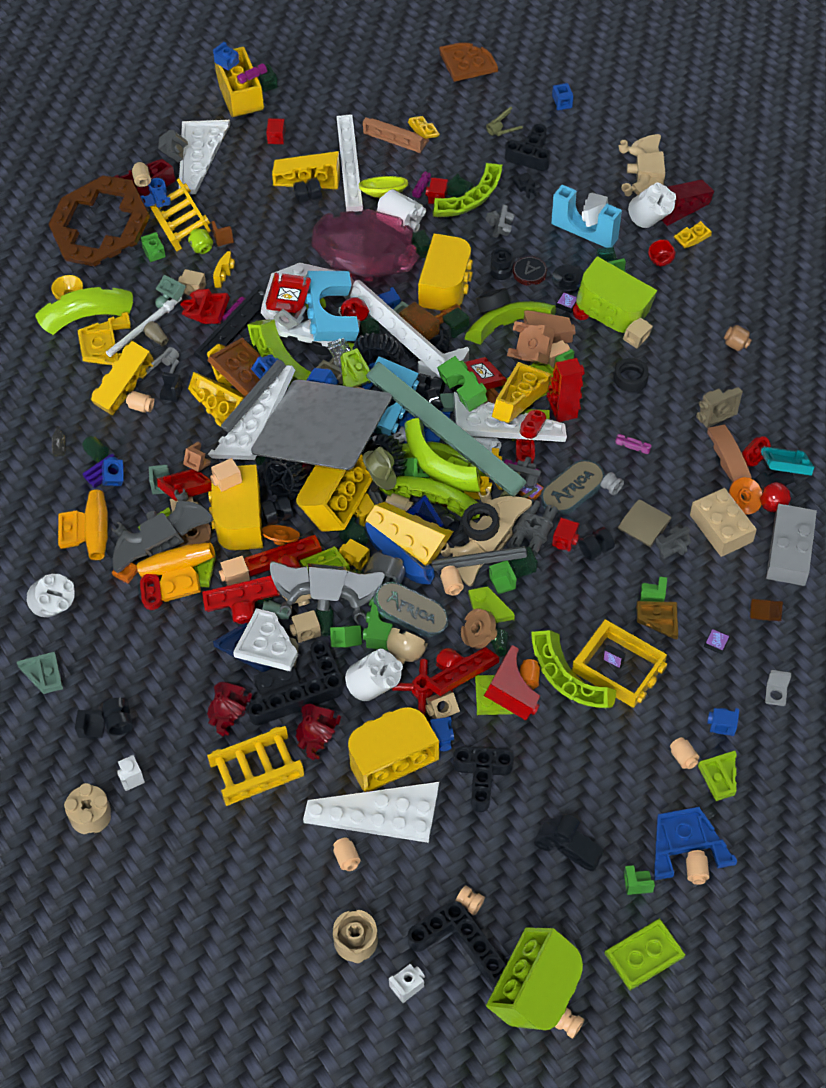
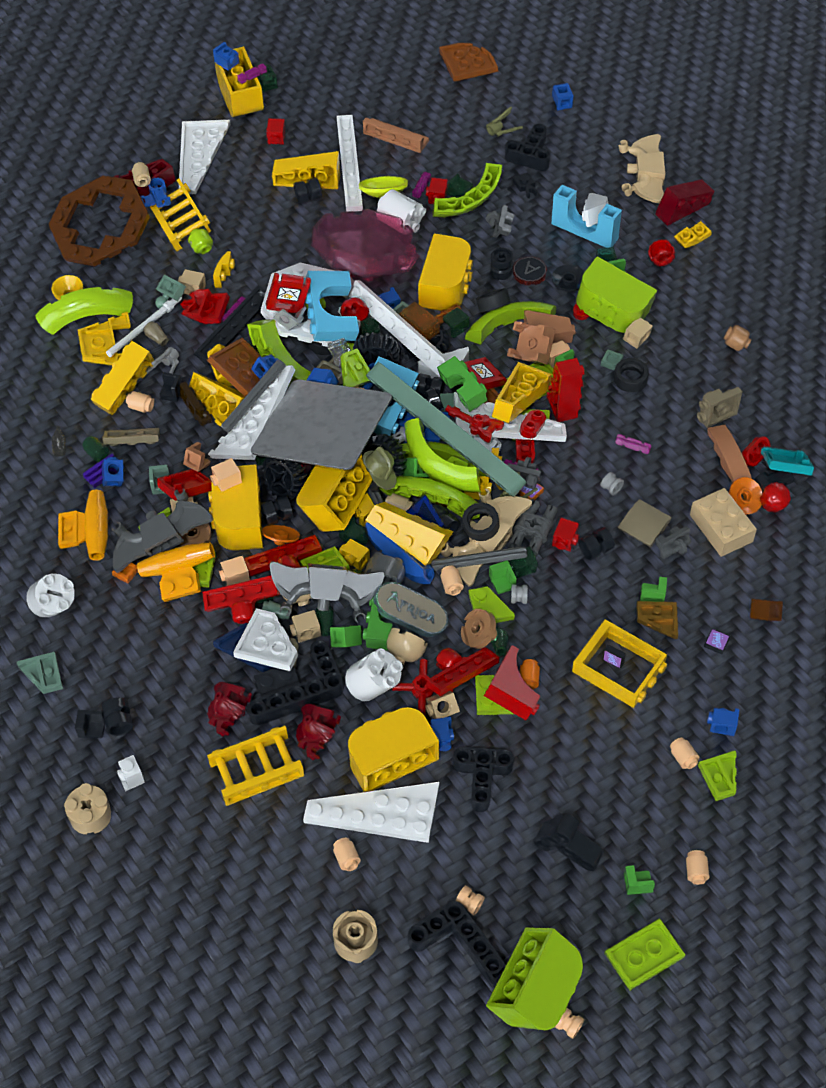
red plate [140,574,162,610] -> none
bright green brick [141,232,166,262] -> none
dark grey brick [158,130,188,163] -> none
dark orange panel [211,221,234,247] -> none
white brick [389,964,425,1003] -> none
yellow slope [408,116,440,139] -> none
clear green brick [408,230,431,259] -> none
lime brick [531,630,616,708] -> none
dark tan tile [541,460,605,515] -> none
tile [556,292,576,313] -> none
white cylinder [628,182,676,228] -> none
blue wing [654,807,737,880] -> none
light grey bracket [765,670,791,706] -> none
light grey brick [766,504,817,586] -> none
none -> dark tan plate [103,428,160,446]
none -> dark brown hinge [180,382,211,426]
none -> red piece [445,405,504,443]
none -> light grey wheel [511,584,527,604]
none -> sand green tile [600,349,624,371]

